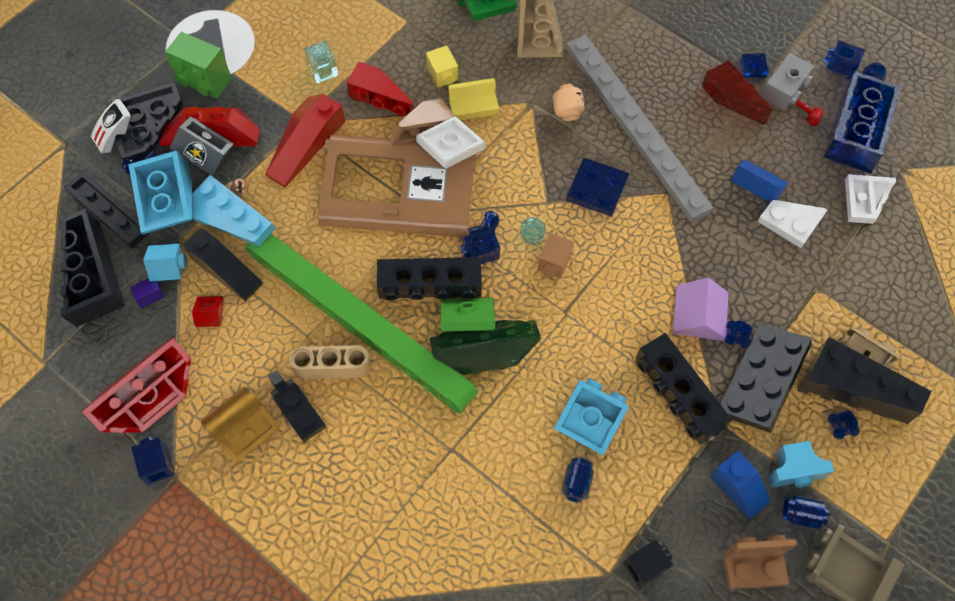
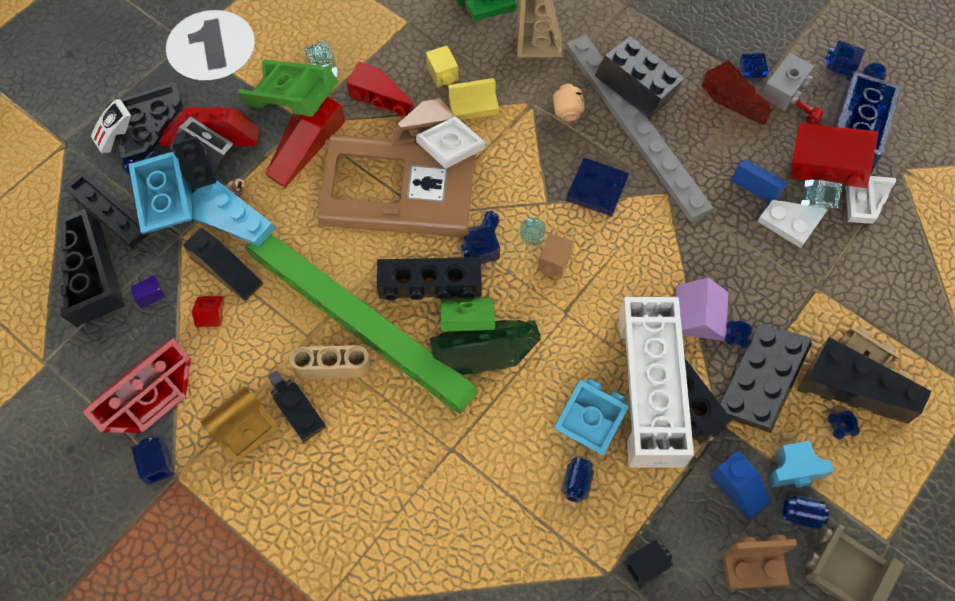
medium azure brick [143,244,187,282] -> none
bright green brick [165,31,232,99] -> none
none -> black bracket [172,131,217,190]
none -> bright green piece [237,59,339,117]
none -> black brick [595,36,685,119]
none -> white plate [619,297,694,468]
none -> red slope [791,123,878,189]
none -> clear light blue brick [802,180,842,209]

